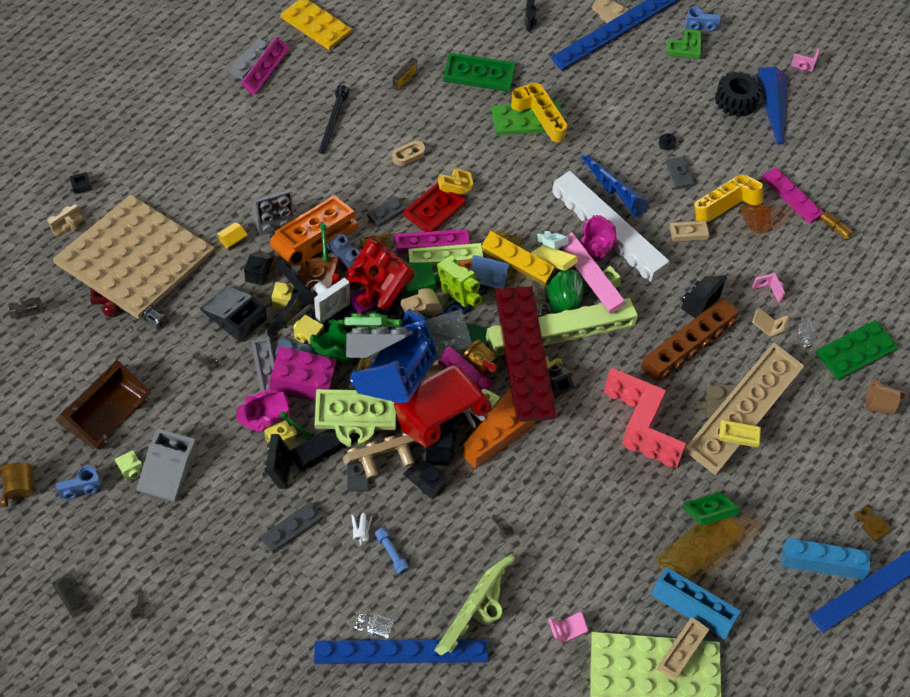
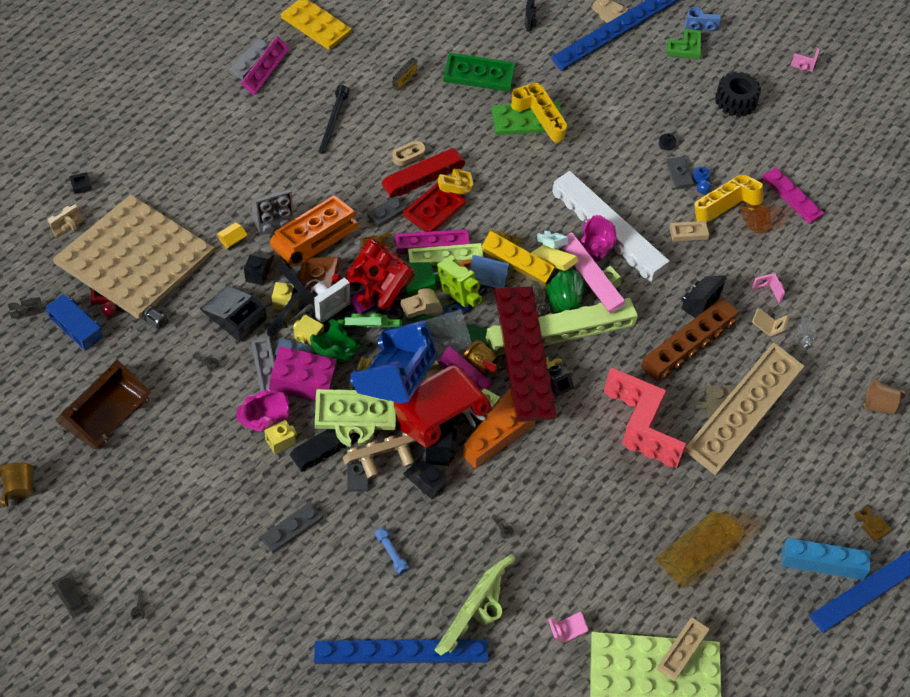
medium blue plate [56,466,102,499] -> none
yellowish green bracket [115,450,143,481] -> none
light grey slope [136,428,198,503] -> none
pearl dark grey plate [264,434,292,489] -> none
green hinge [280,411,313,440] -> none
green hinge [320,223,328,262] -> none
sand blue hips [326,233,360,269] -> none
light grey slope [346,326,413,358] -> none
white piece [351,513,373,545] -> none
clear plate [354,613,395,641] -> none
blue plate [402,308,426,326] -> none
blue wedge [582,154,649,217] -> none
dark azure brick [651,567,741,639] -> none
green tile [683,492,739,526] -> none
light yellow tile [719,420,761,448] -> none
blue wedge [757,66,788,145] -> none
green plate [815,320,899,381] -> none
pearl gold axle [820,211,853,240] -> none
none -> blue brick [45,294,103,351]
none -> red beam [381,148,465,198]
none -> blue plate [692,167,711,194]

